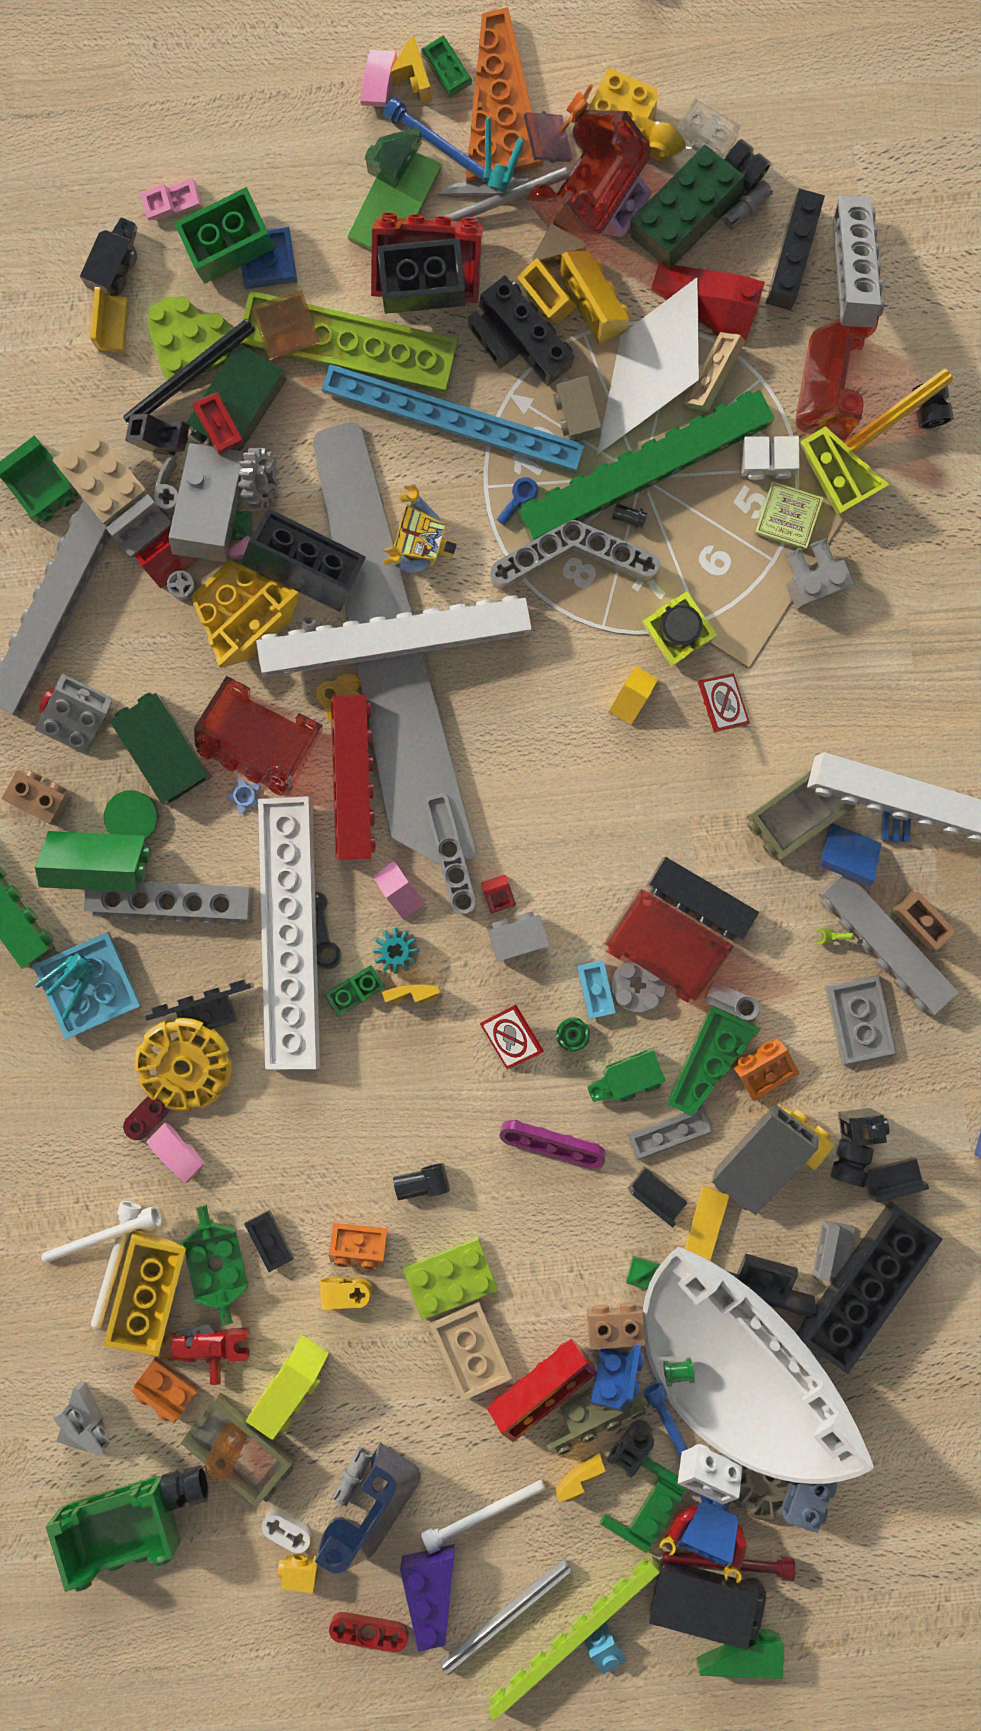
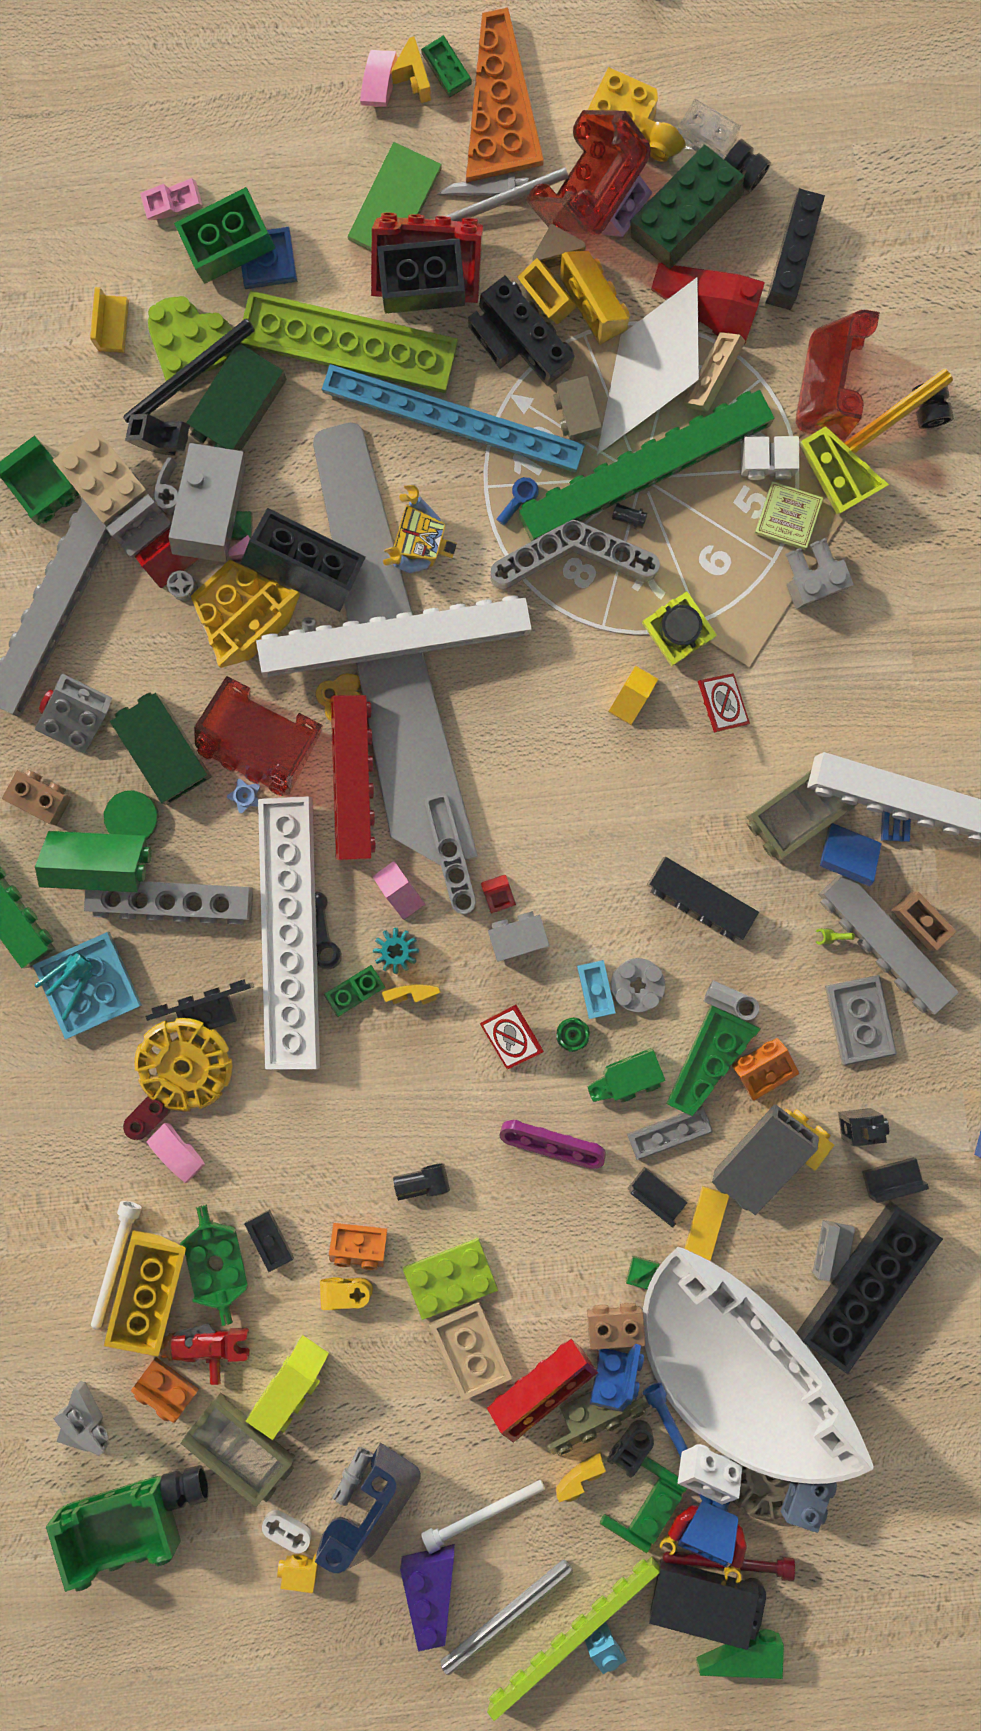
white piece [41,1206,162,1263] -> none
black hinge [80,217,138,296] -> none
red plate [192,392,243,455] -> none
clear orange plate [205,1423,246,1480] -> none
light grey gear [238,448,279,508] -> none
clear orange slope [251,290,320,360] -> none
red beam [329,1612,408,1652] -> none
clear green slope [365,128,422,188] -> none
blue piece [383,97,489,181] -> none
teal plant [483,117,524,192] -> none
piece [524,111,573,164] -> none
orange plate [558,84,593,134] -> none
clear red windscreen [603,889,734,1003] -> none
green bush [663,1358,695,1387] -> none
light grey pin [722,180,773,230] -> none
black bracket [727,1253,816,1318] -> none
black wheel [830,1139,875,1187] -> none
light grey brick [833,195,885,328] -> none

